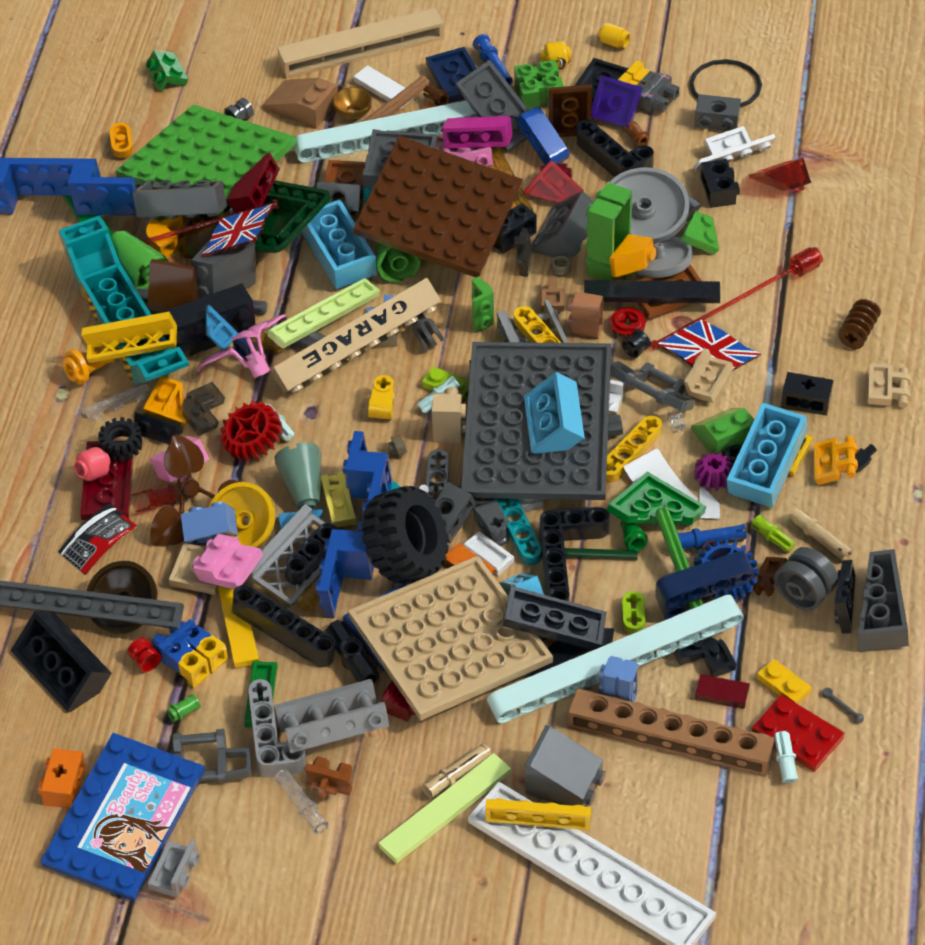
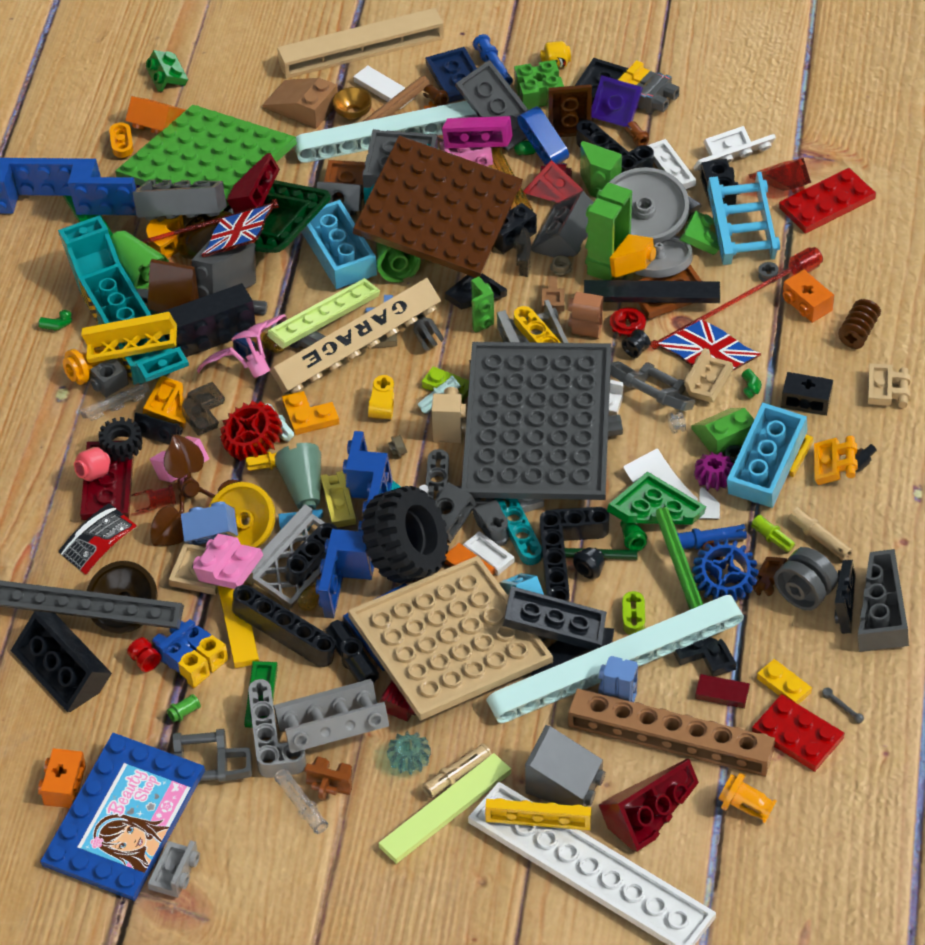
dark azure tile [205,305,238,351] -> none
dark grey wheel [224,98,254,120] -> none
medium azure slope [524,372,585,454] -> none
yellow brick [598,23,631,49] -> none
yellow beam [606,416,662,482] -> none
dark blue beam [656,551,755,620] -> none
black piece [690,59,762,108] -> none
dark grey brick [694,94,741,131] -> none
light aqua axle [774,731,799,784] -> none
none -> green arm [39,310,72,331]
none -> dark grey brick [90,359,129,397]
none -> orange slope [125,96,186,134]
none -> yellow axle [246,451,276,471]
none -> light orange plate [282,391,339,435]
none -> clear light blue gear [387,730,431,775]
none -> black wing [445,273,507,310]
none -> green arm [514,141,536,156]
none -> black cone [573,547,605,579]
none -> bright green slope [580,141,622,197]
none -> dark red wedge [598,759,699,852]
none -> white plate [647,139,696,189]
none -> medium azure fence [707,172,780,265]
none -> light orange piece [718,772,777,823]
none -> green arm [742,368,762,398]
none -> dark grey bush [758,262,779,283]
none -> red plate [779,168,876,234]
none -> orange brick [782,270,834,323]

